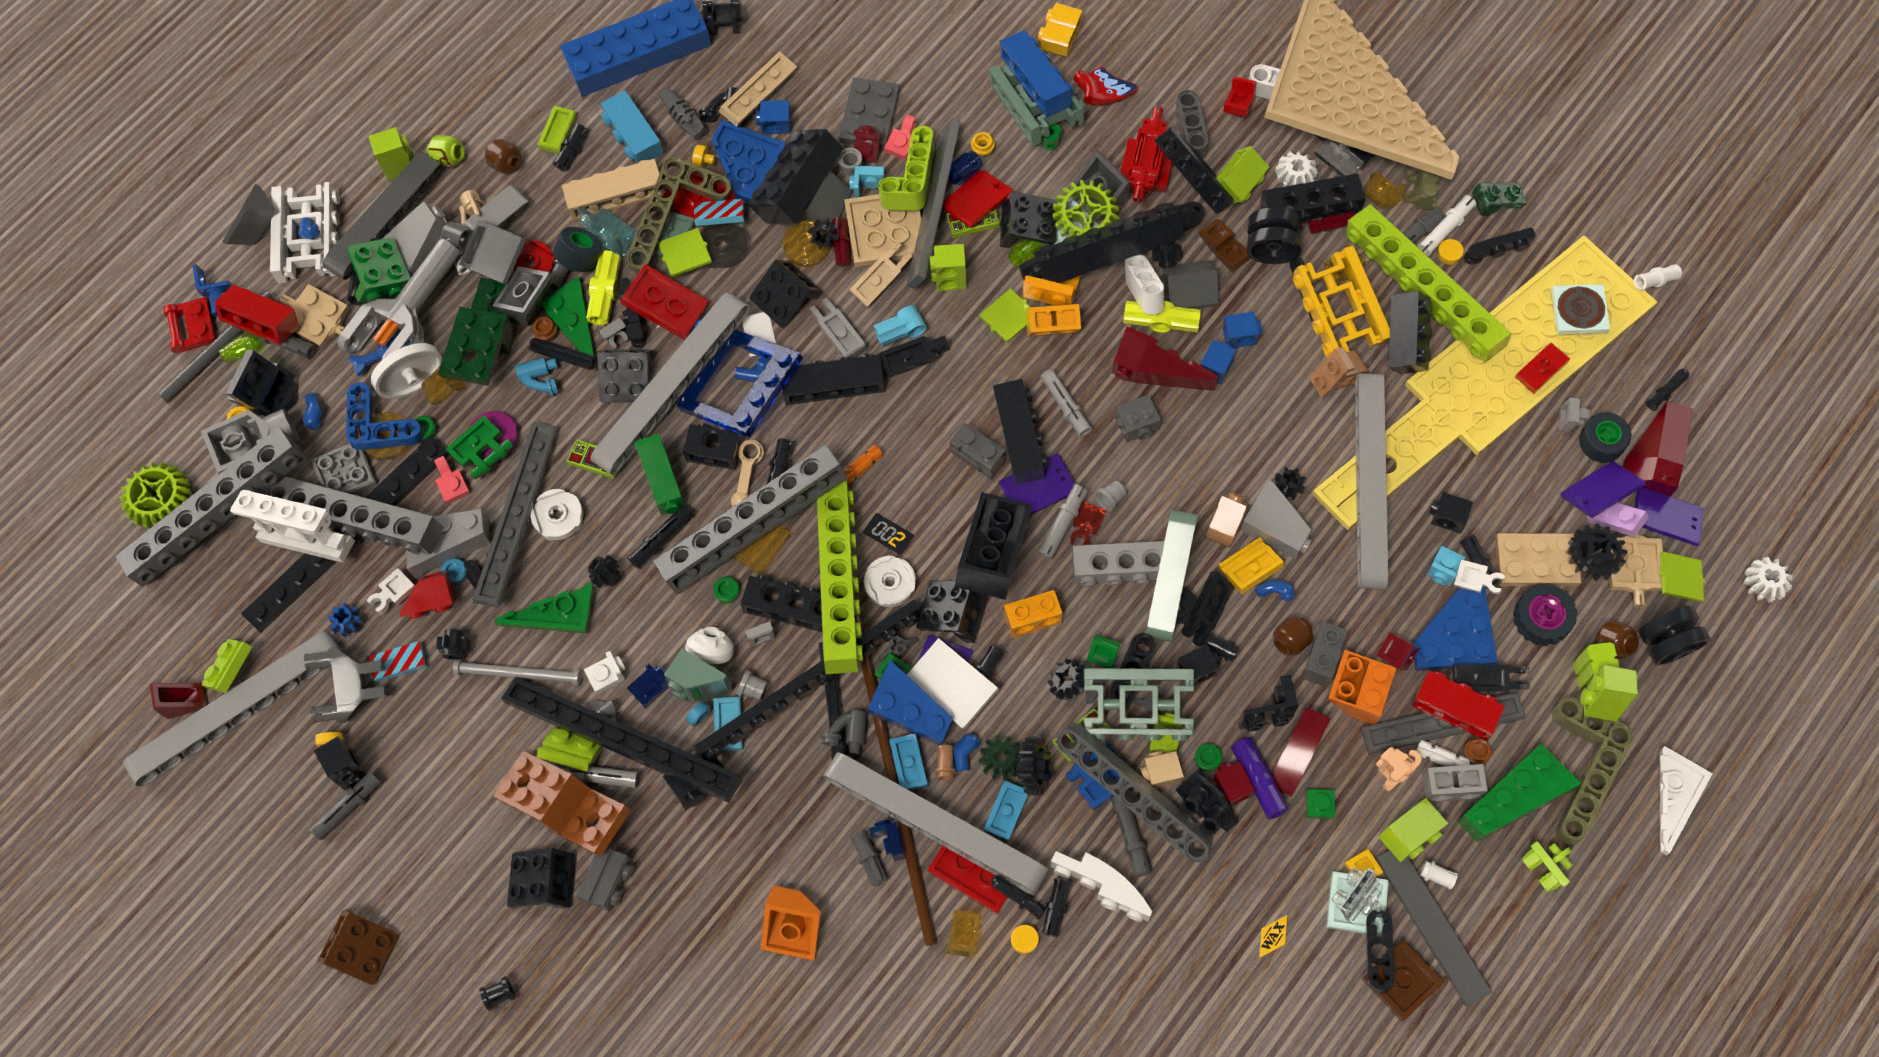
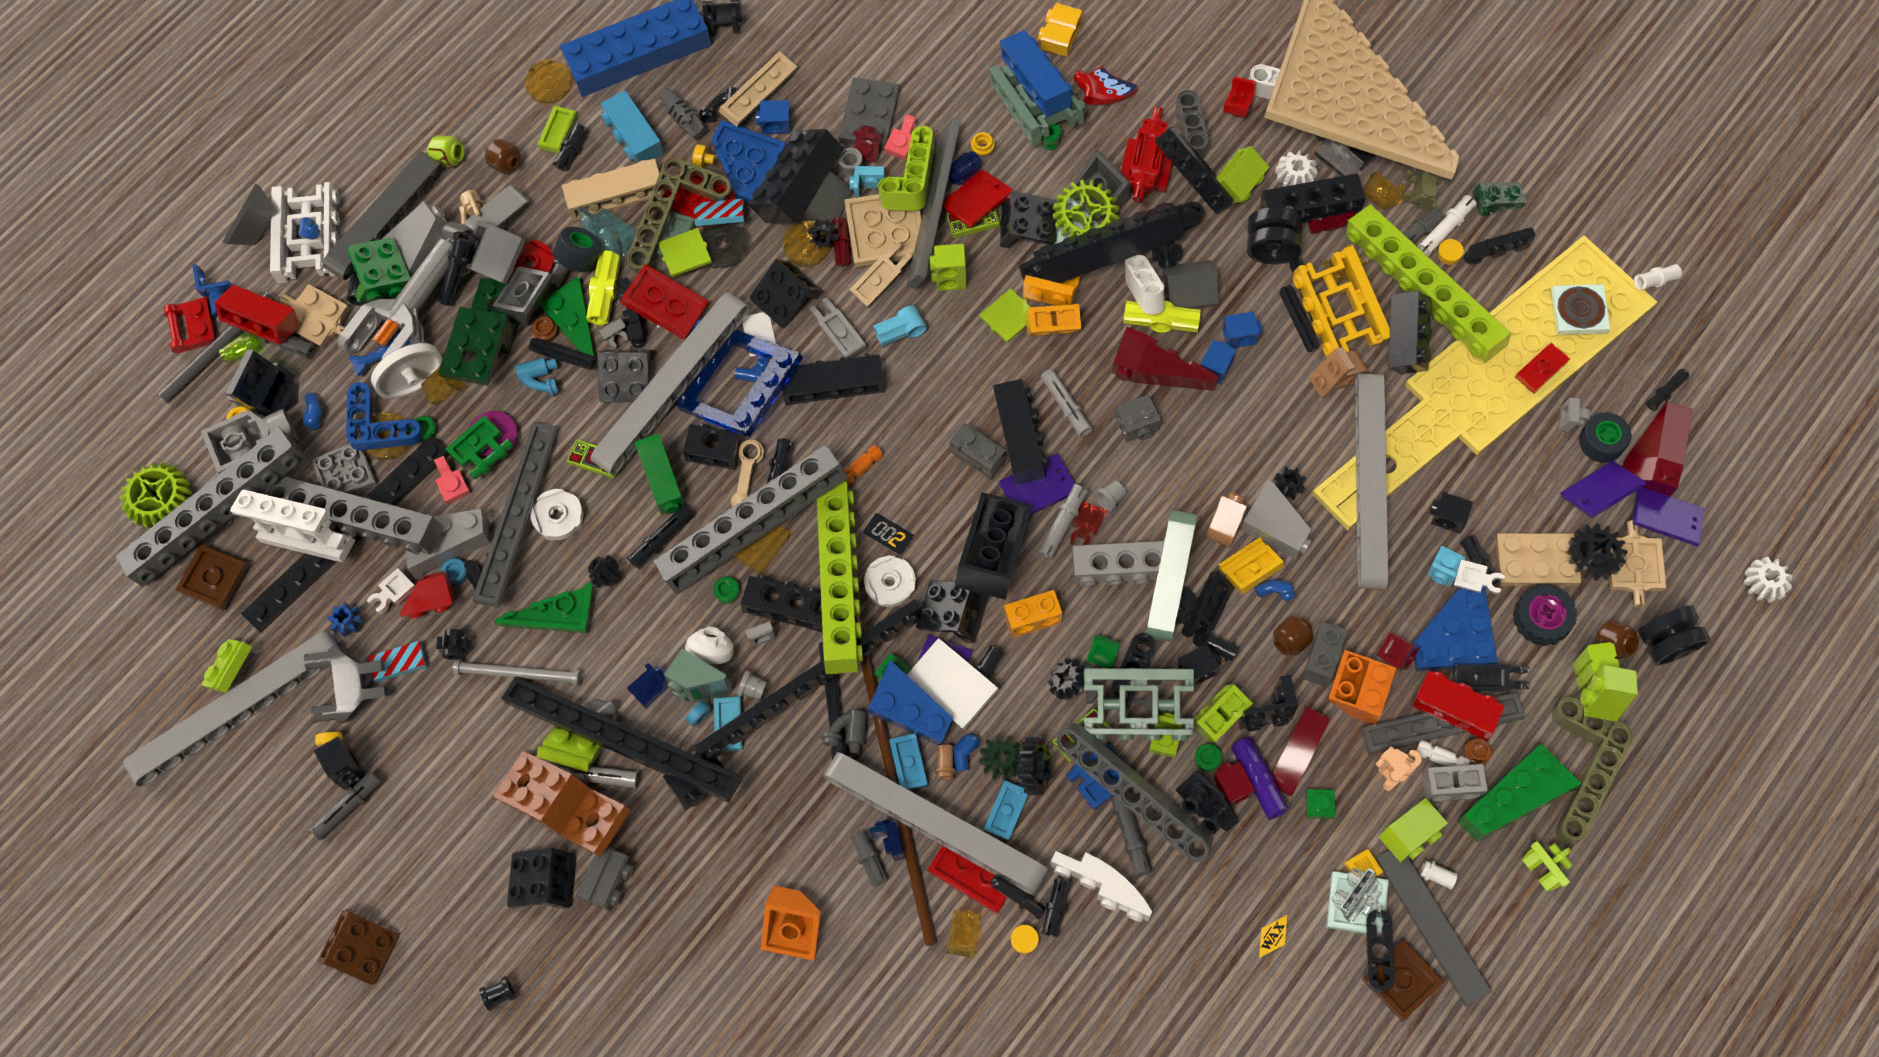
dark red slope [150,682,207,719] -> none
lime piece [368,127,415,181] -> none
white bracket [584,651,626,694] -> none
black hinge [878,335,949,378] -> none
dark grey piece [879,636,918,661] -> none
clear neon green cone [1008,239,1044,268] -> none
tan brick [1140,751,1183,789] -> none
reddish brown slope [1199,218,1251,273] -> none
lavender plate [1586,503,1649,537] -> none
lime piece [1659,552,1705,602] -> none
white wing [1659,746,1713,856] -> none
none -> reddish brown plate [175,545,249,611]
none -> black pin [437,231,475,306]
none -> clear yellow tile [524,59,572,104]
none -> lime brick [1193,684,1253,742]
none -> black axle [1279,285,1320,352]

